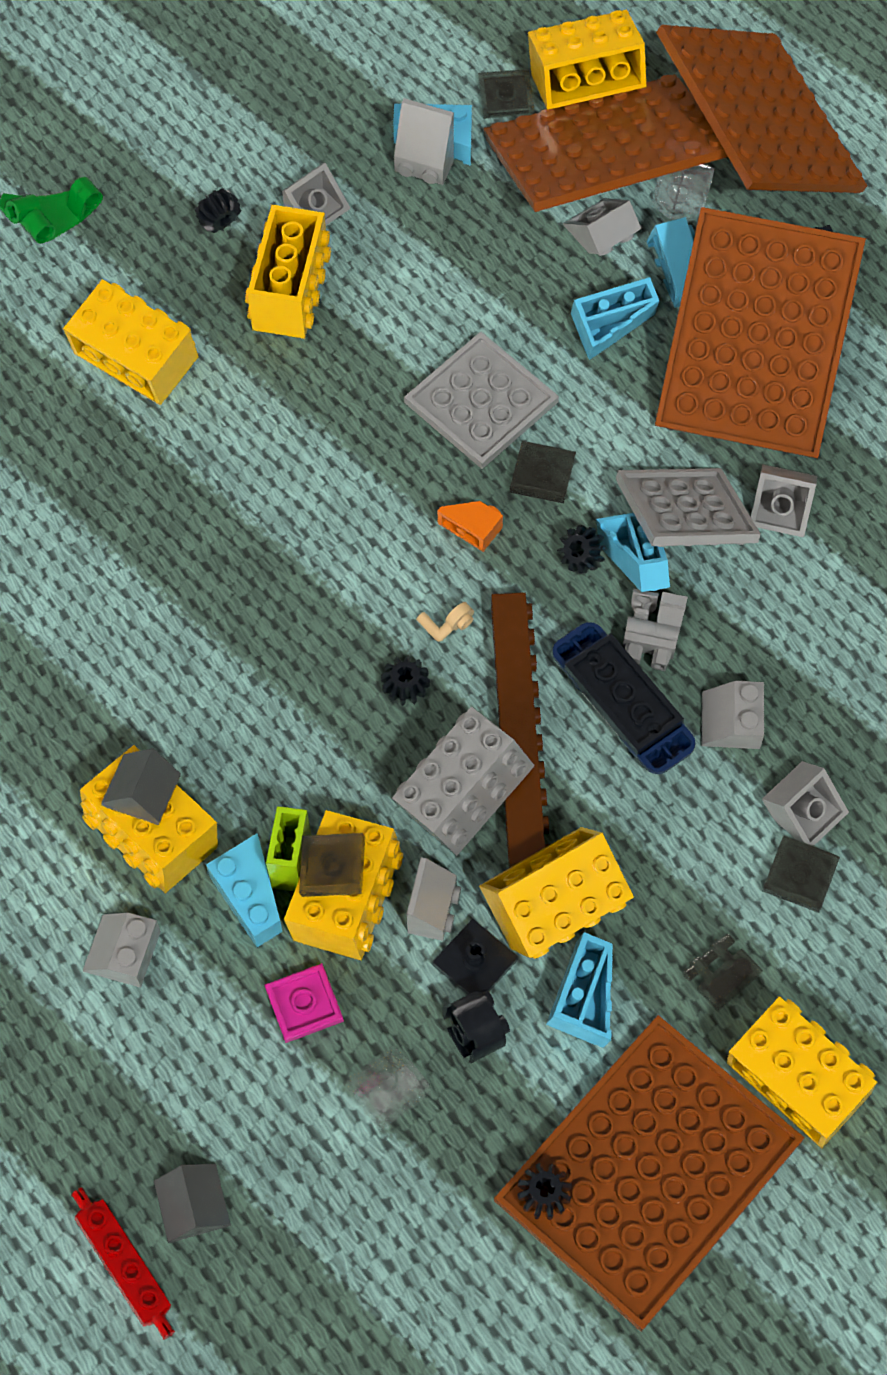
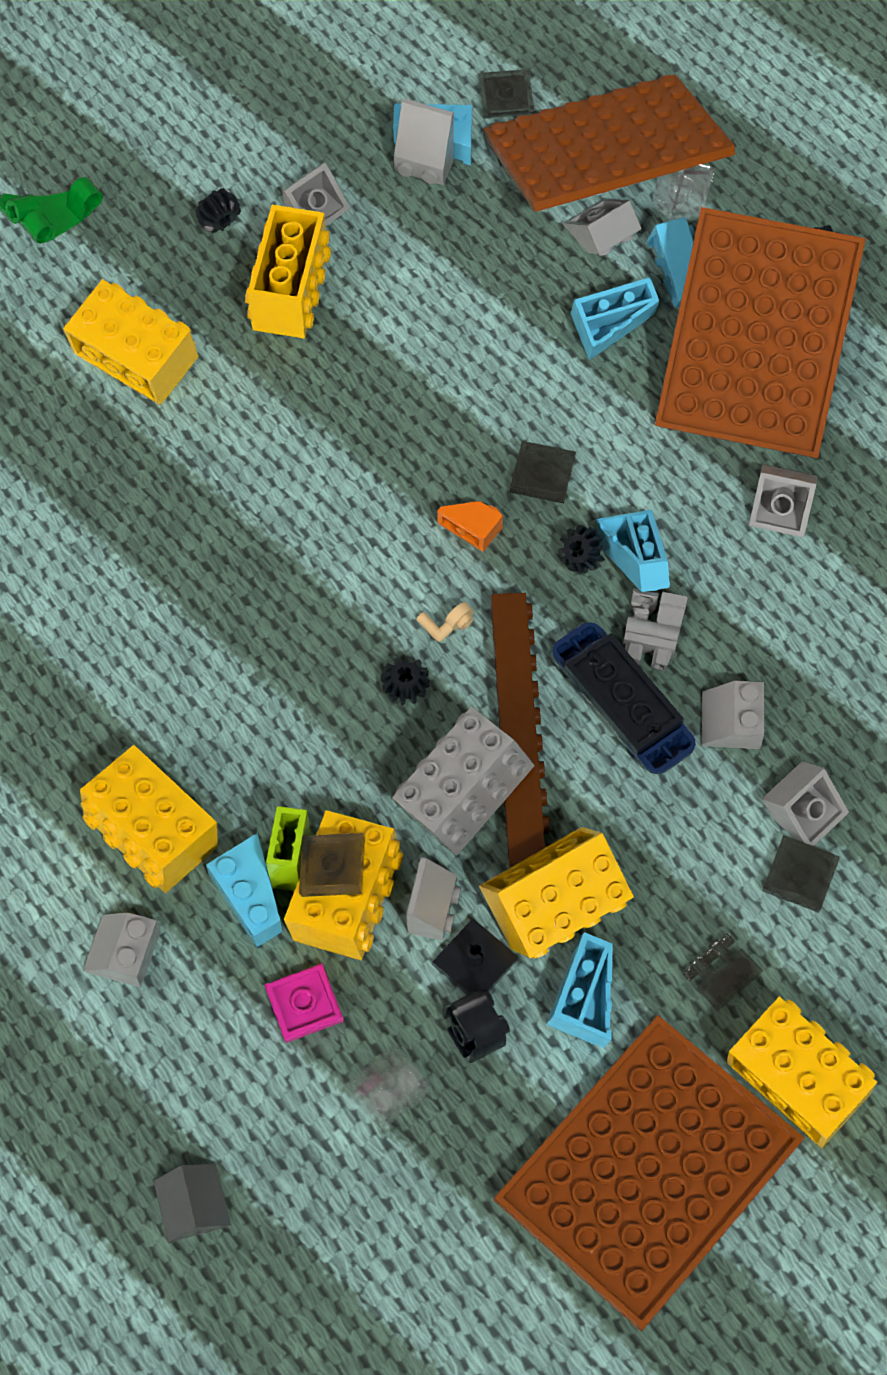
red plate [71,1187,175,1340] -> none
dark grey slope [101,748,181,825] -> none
light grey plate [404,332,559,469] -> none
black gear [517,1163,572,1220] -> none
yellow brick [528,10,646,110] -> none
light grey plate [616,468,761,547] -> none
dark orange plate [656,25,868,193] -> none

